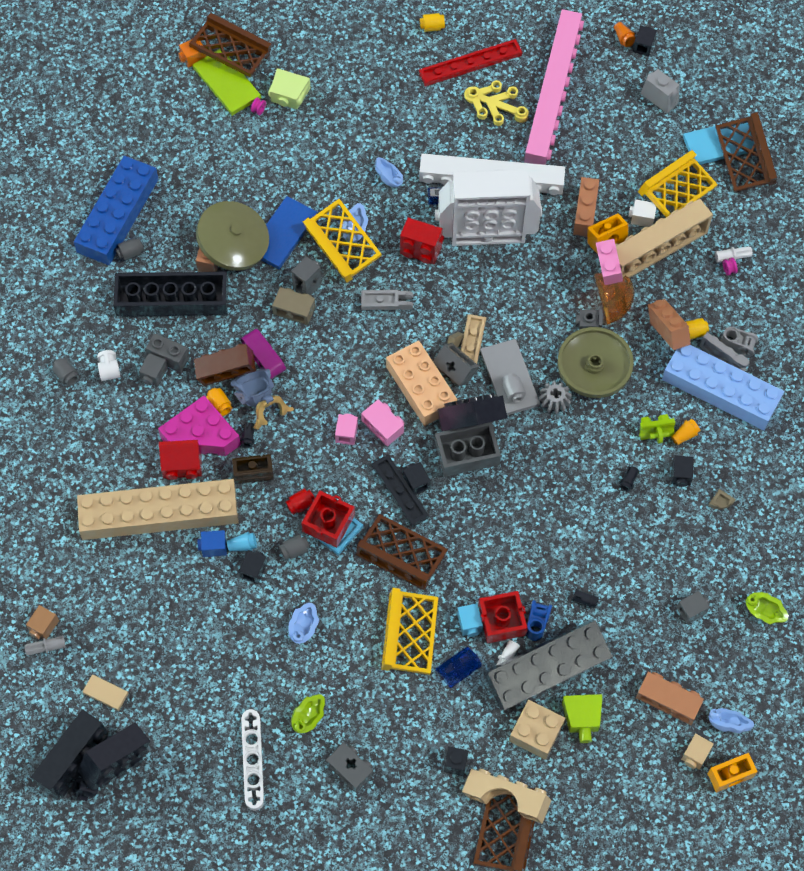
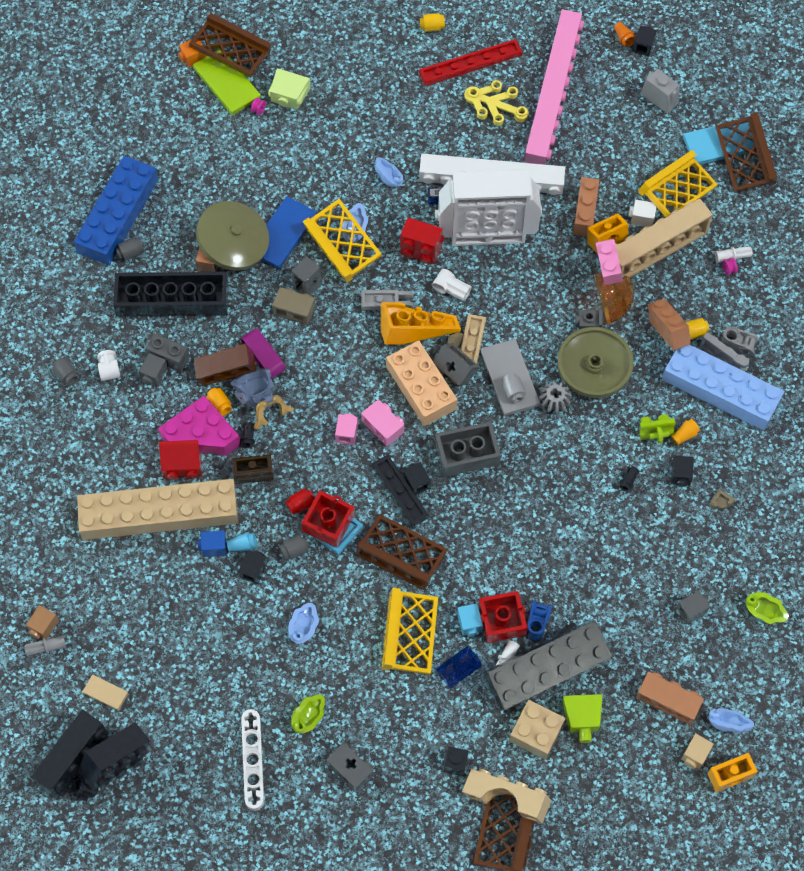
black brick [437,393,508,431] -> none
black pin [572,589,599,609] -> none
none -> light orange wedge [381,302,461,345]
none -> white piece [432,269,472,301]

